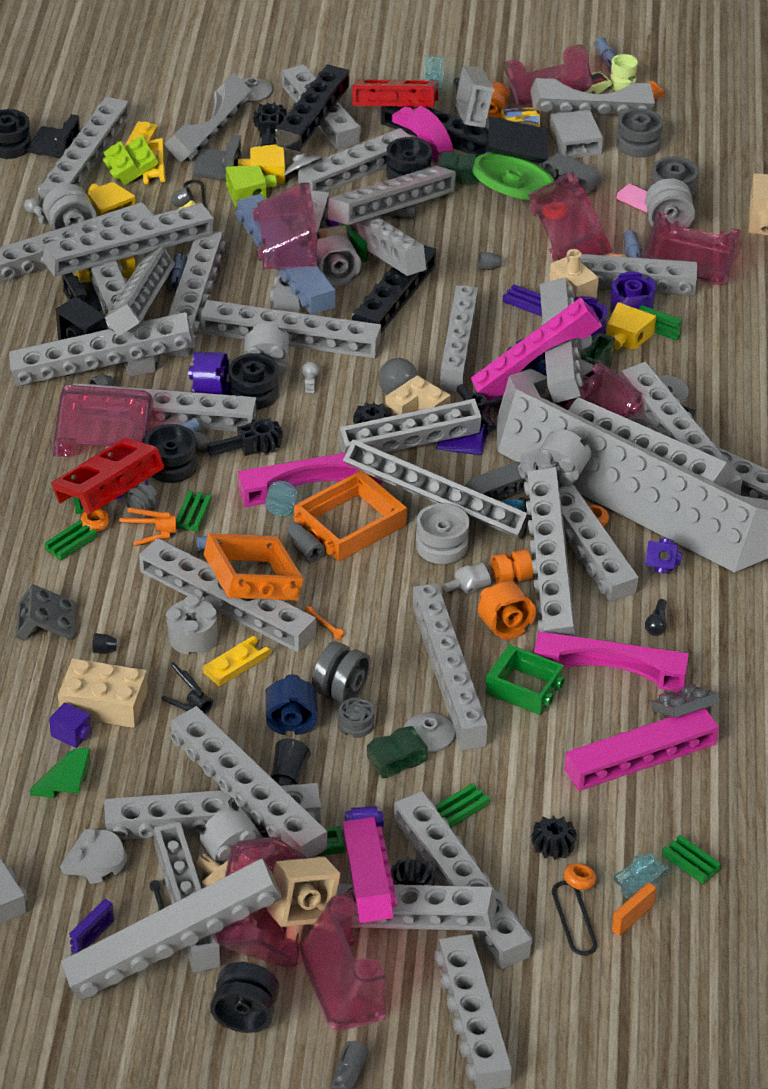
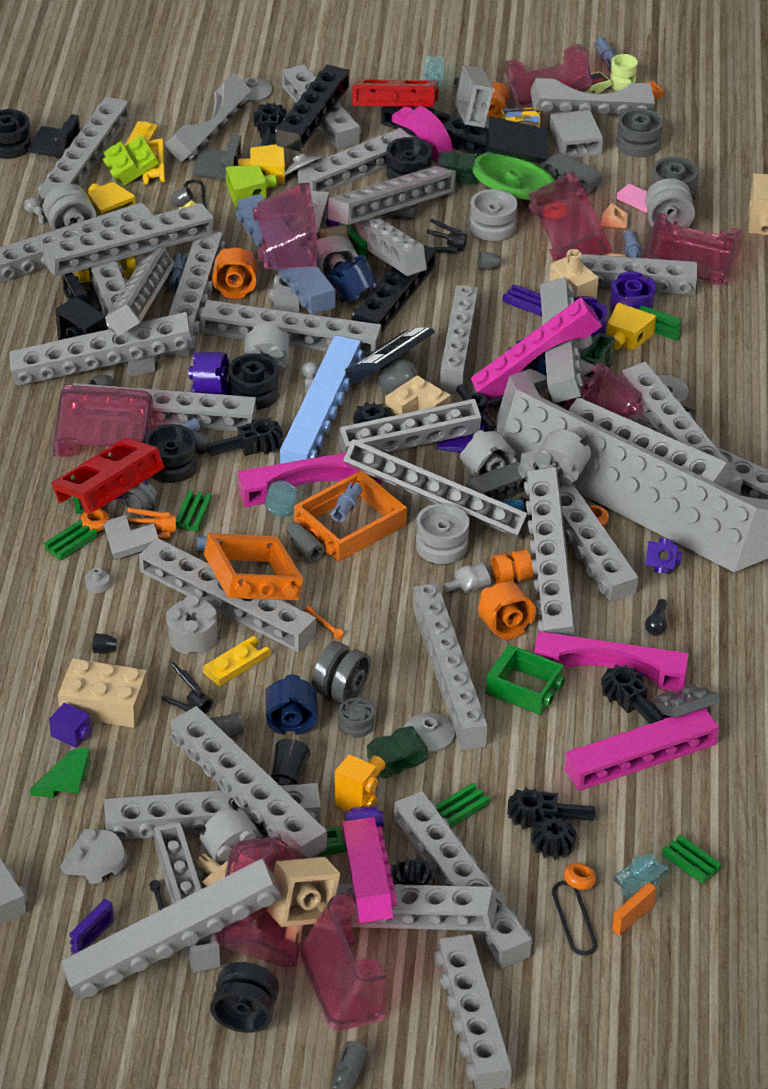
dark grey bracket [16,584,76,641] -> none
none -> light grey tile [85,567,110,593]
none -> light grey tile [104,515,159,560]
none -> dark grey hinge [209,712,244,737]
none -> orange brick [212,248,258,299]
none -> light blue brick [280,336,364,464]
none -> dark blue brick [325,255,378,302]
none -> sand blue pin [331,482,362,522]
none -> light orange brick [335,754,385,811]
none -> black slope [345,328,435,385]
none -> black plant [426,219,467,253]
none -> light grey brick [460,430,517,477]
none -> light grey wheel [469,189,517,241]
none -> black gear [507,786,596,830]
none -> light nougat slope [601,203,629,228]
none -> black gear [601,664,665,724]

